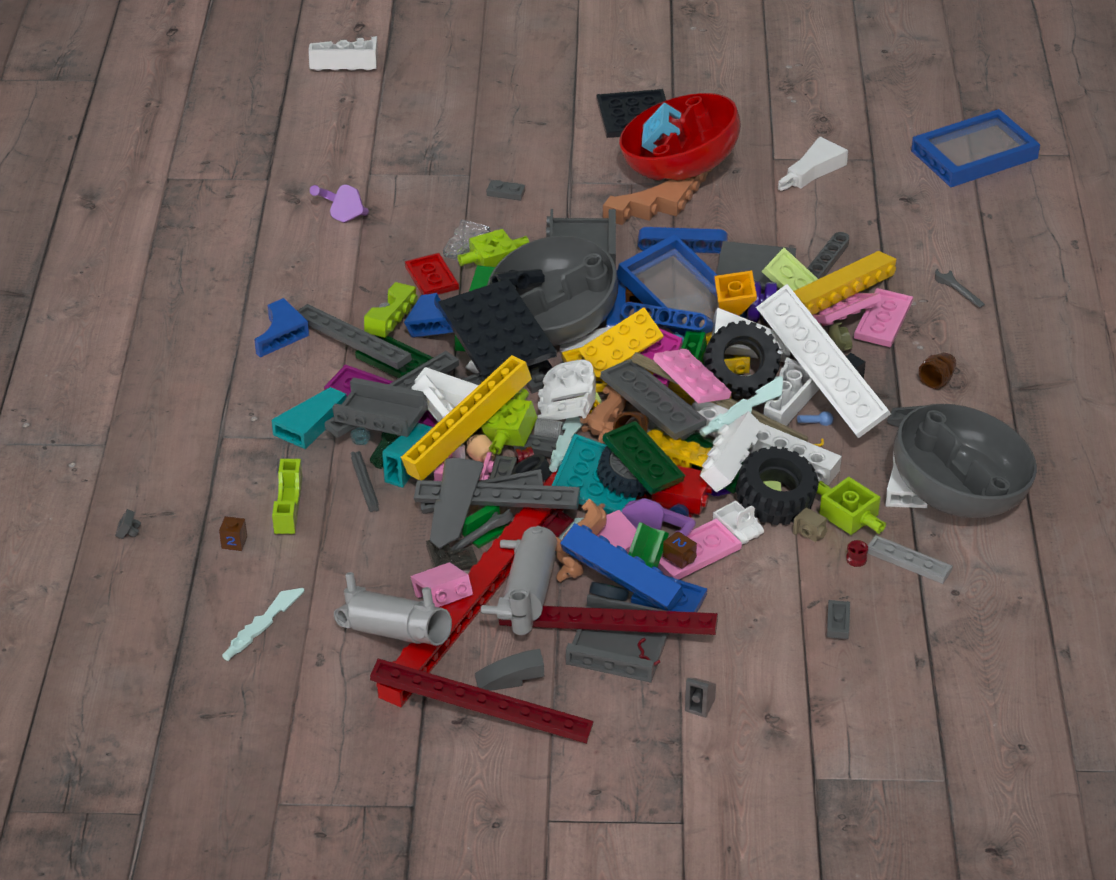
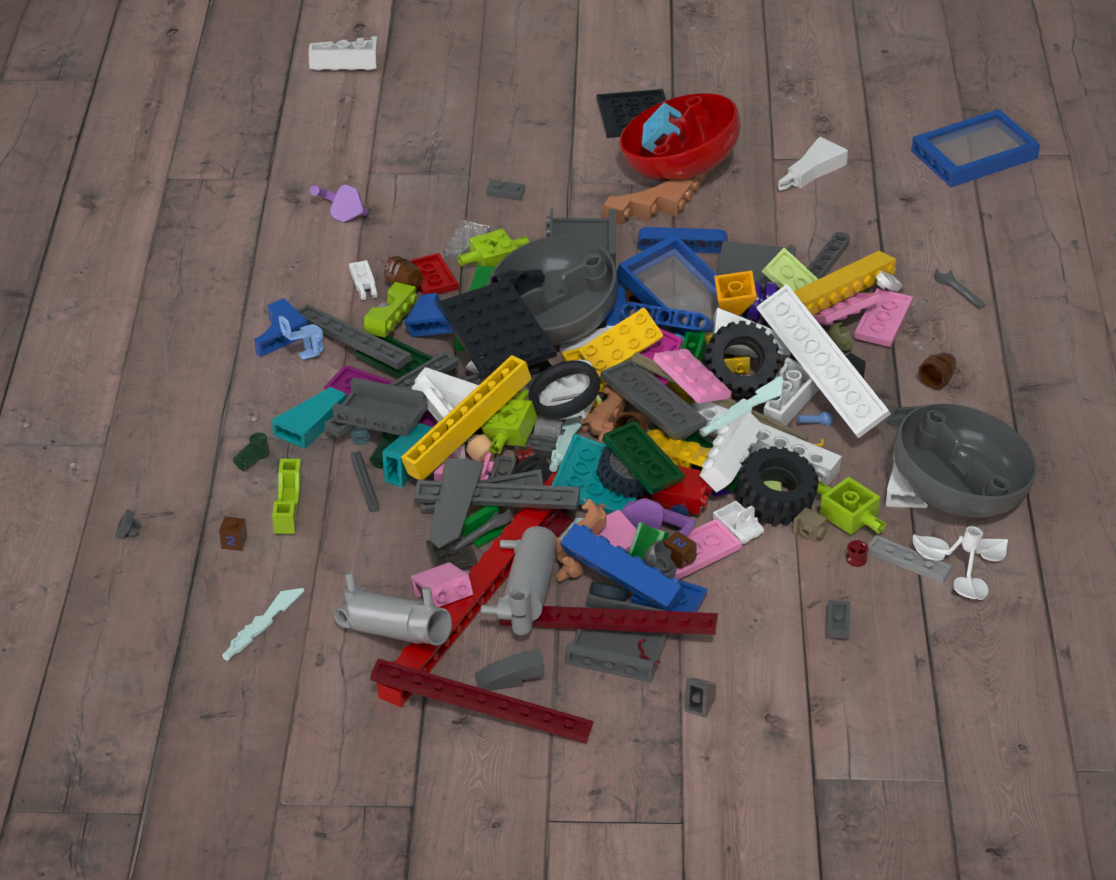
none -> clear green piece [233,432,270,471]
none -> light blue piece [279,316,324,359]
none -> white hinge [349,260,377,300]
none -> reddish brown helmet [384,256,423,290]
none -> black tyre [529,360,600,419]
none -> dark grey hair [643,540,677,579]
none -> white plate [876,271,903,292]
none -> white plant [913,526,1008,600]

